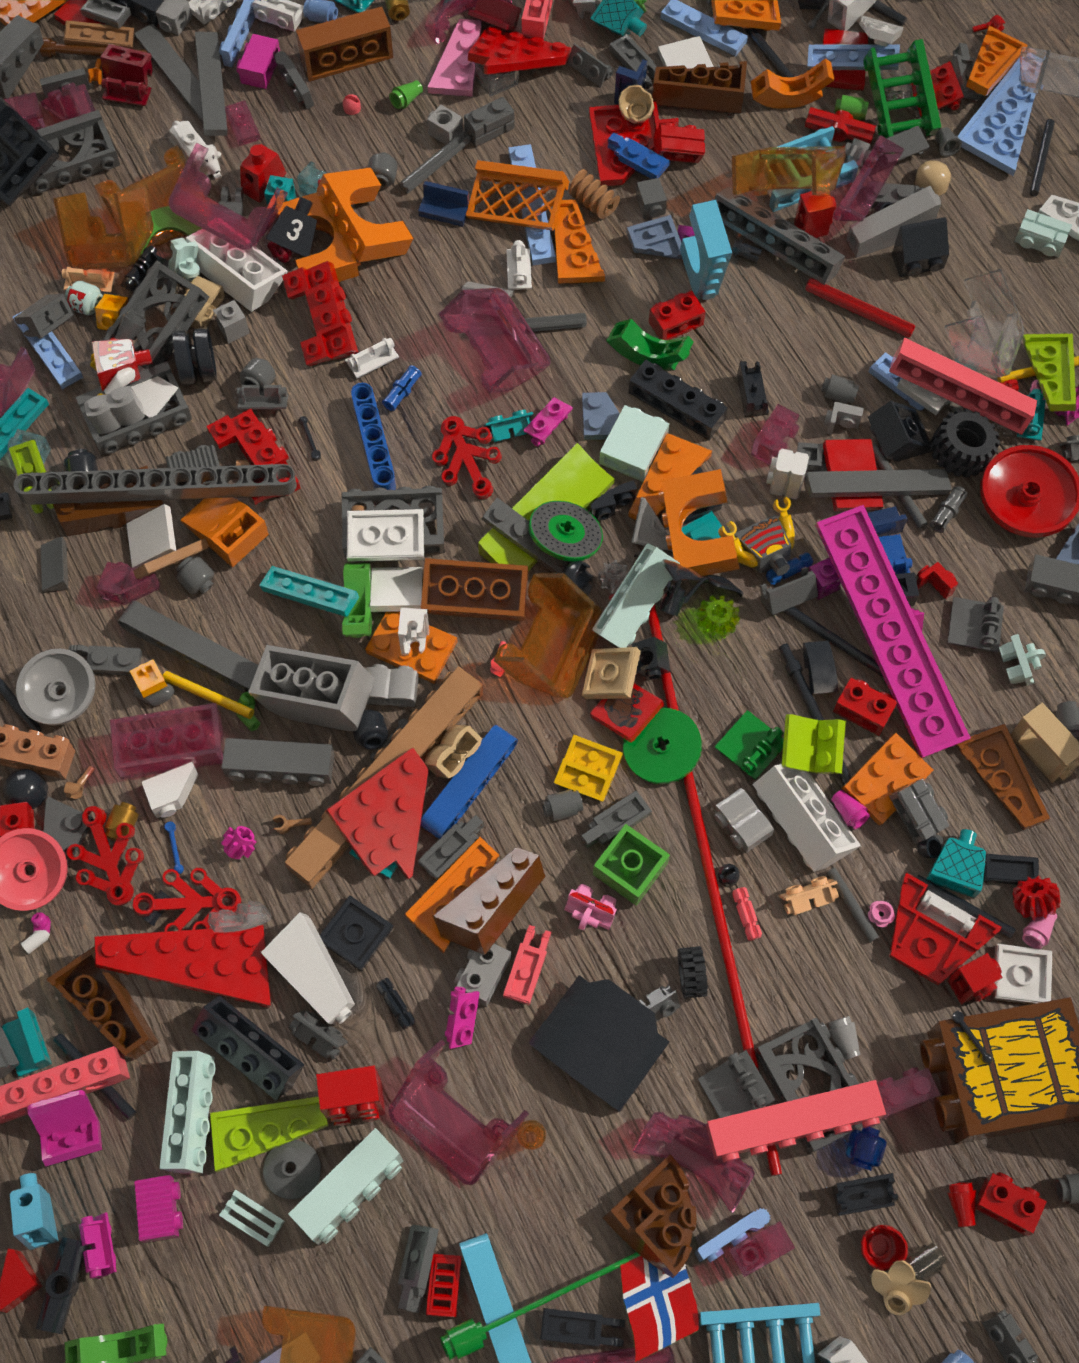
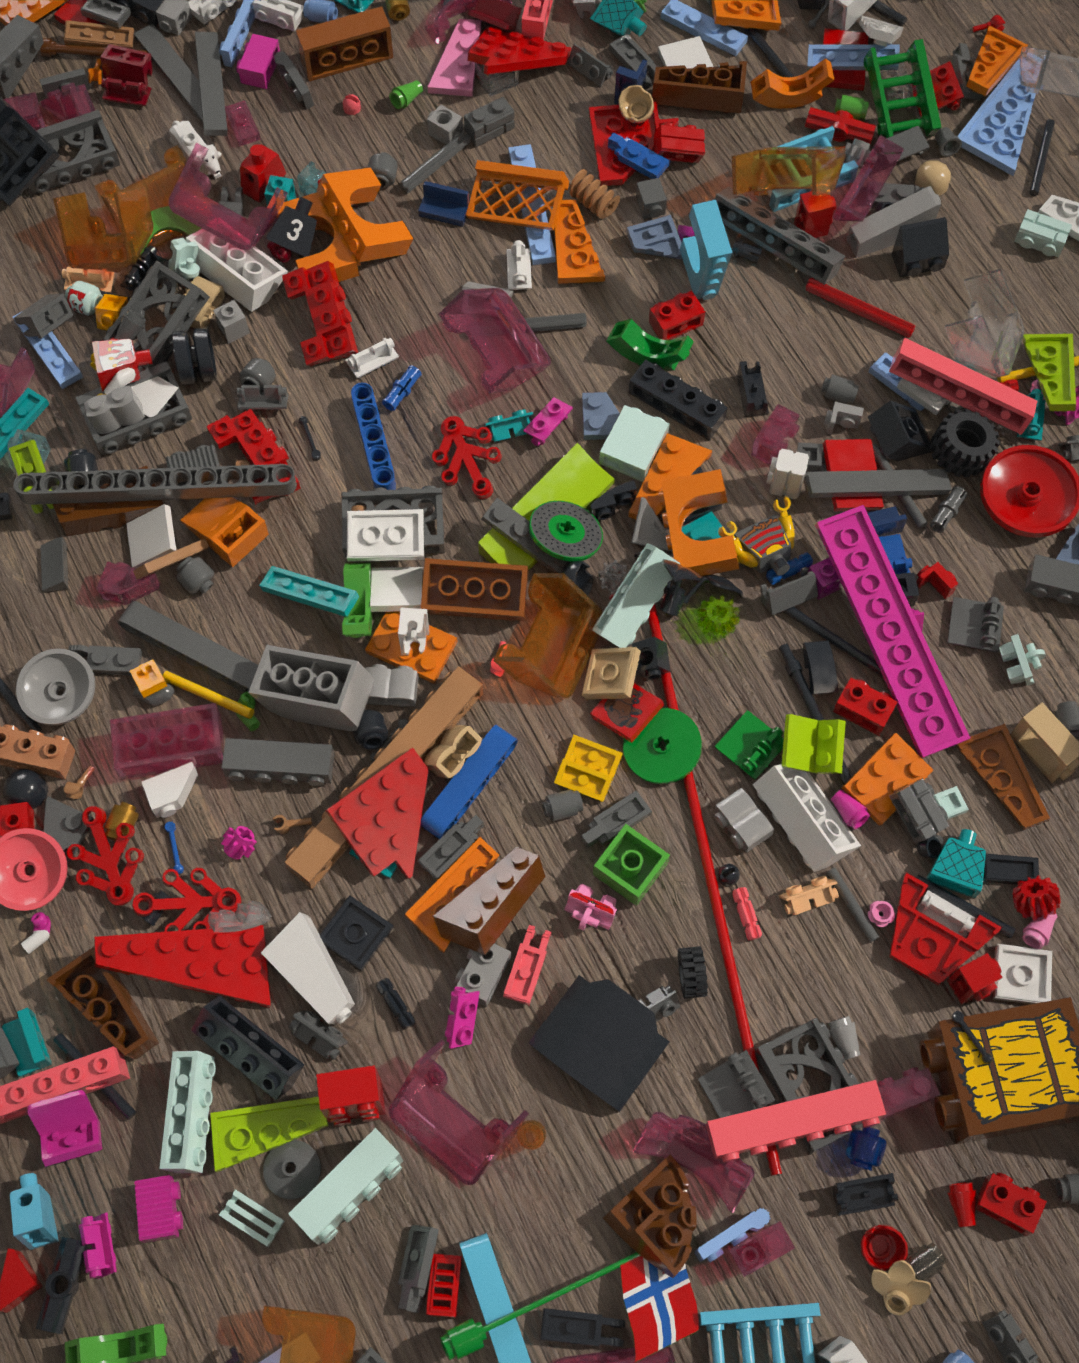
none -> light aqua tile [933,786,969,820]

